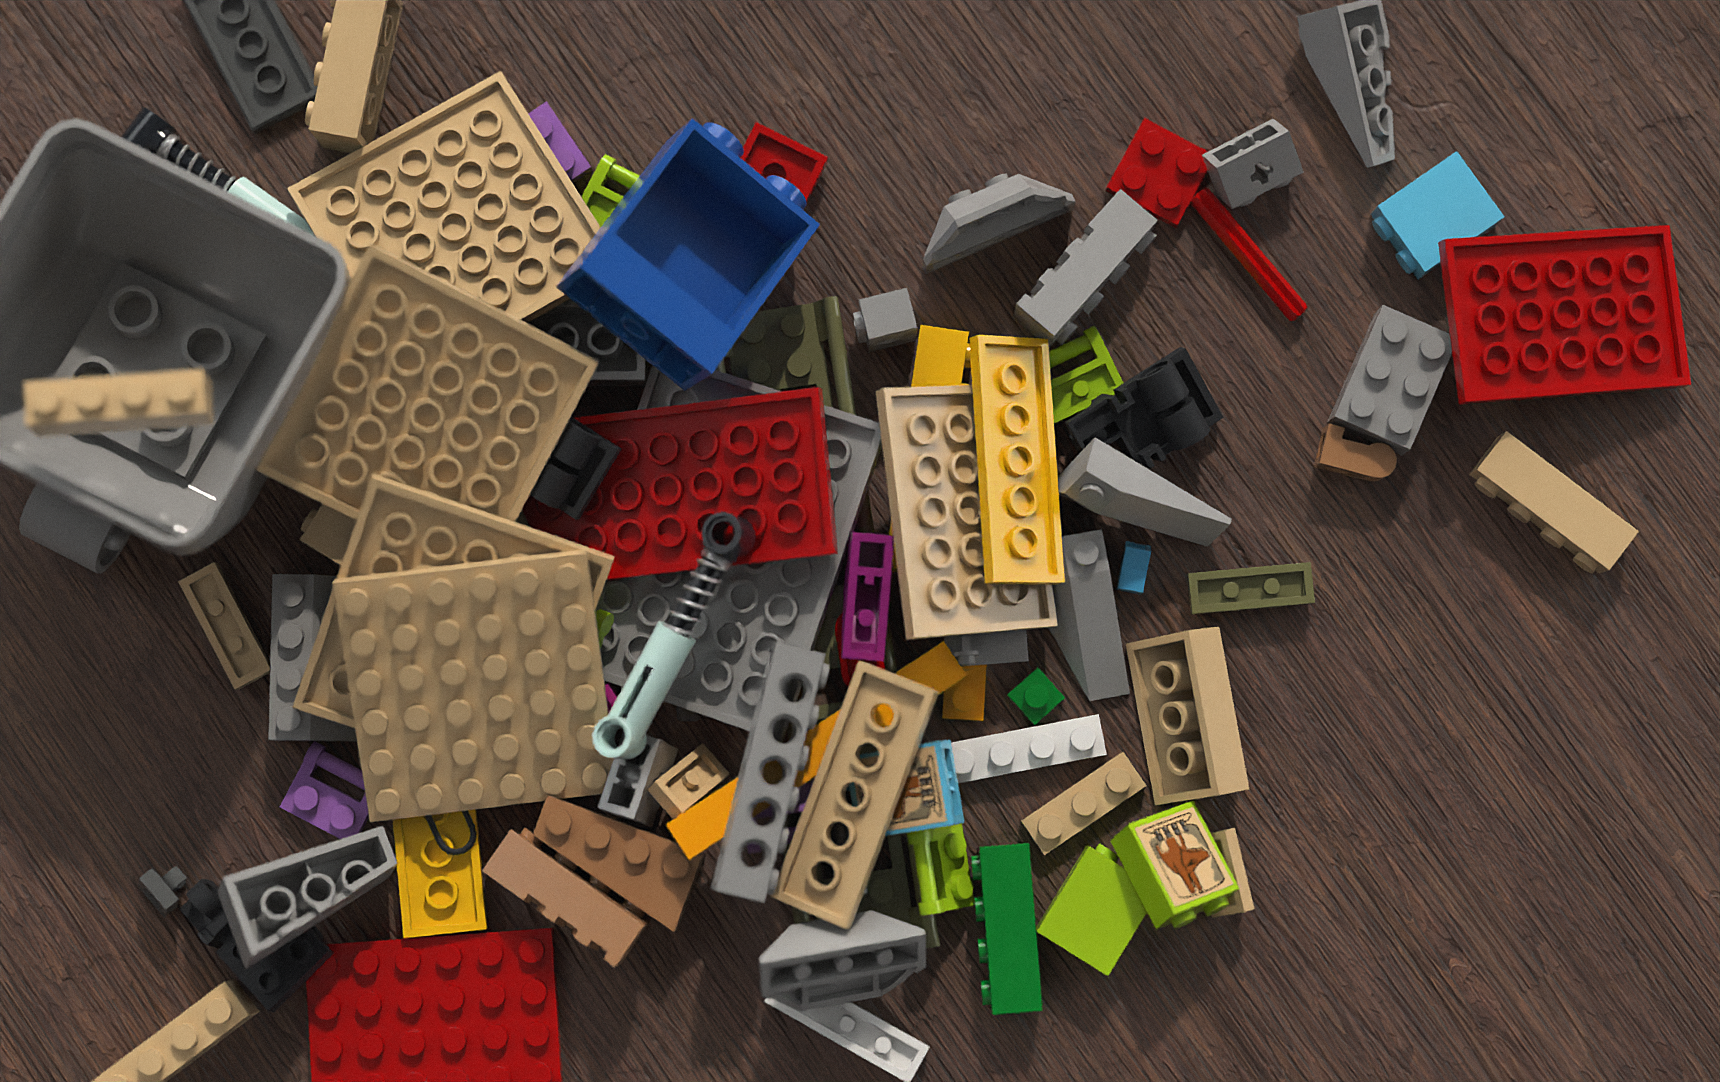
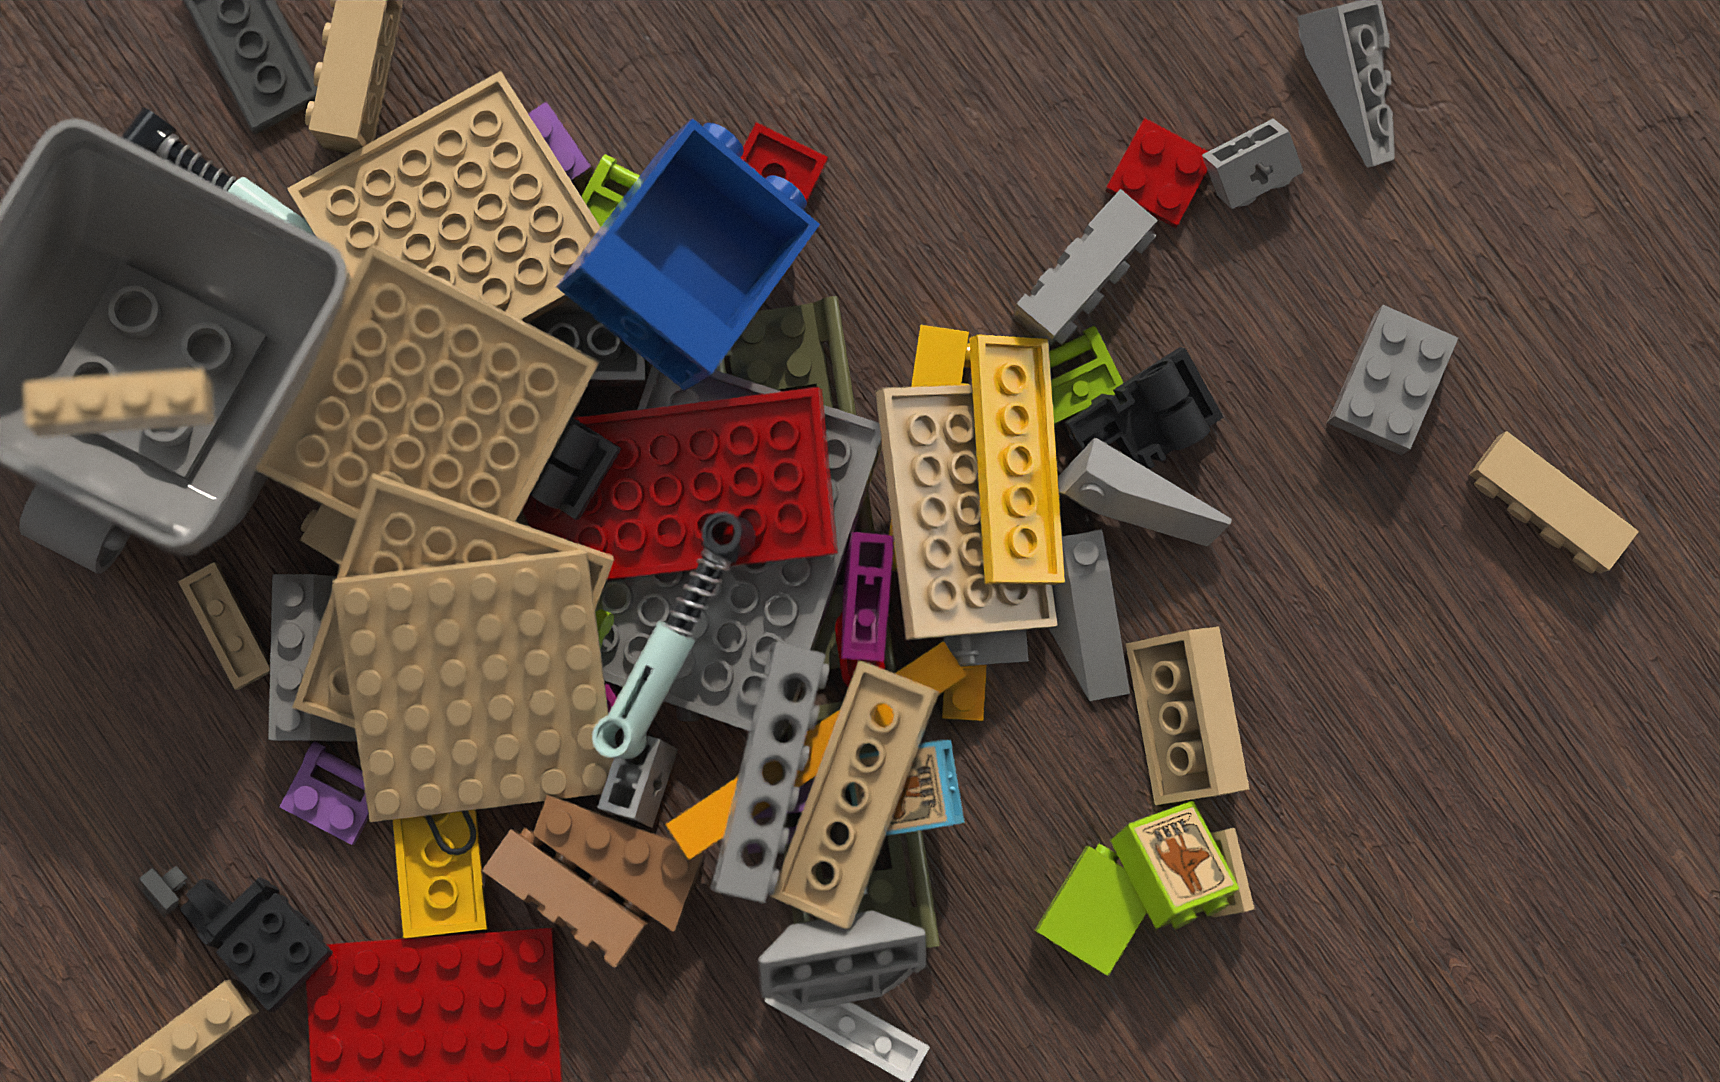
light grey wedge [217,826,397,969] -> none
tan plate [647,743,730,819] -> none
light grey brick [853,288,917,352] -> none
lime plate [907,823,975,916] -> none
light grey wedge [923,173,1076,274] -> none
white plate [951,714,1107,783] -> none
green brick [971,843,1042,1015] -> none
green plate [1007,667,1065,725] -> none
tan plate [1021,752,1146,855] -> none
dark azure piece [1116,541,1151,595] -> none
olive plate [1186,562,1315,615] -> none
red axle [1191,188,1307,321] -> none
medium nougat leg [1314,424,1397,481] -> none
medium azure brick [1371,151,1505,279] -> none
red plate [1438,225,1691,405] -> none

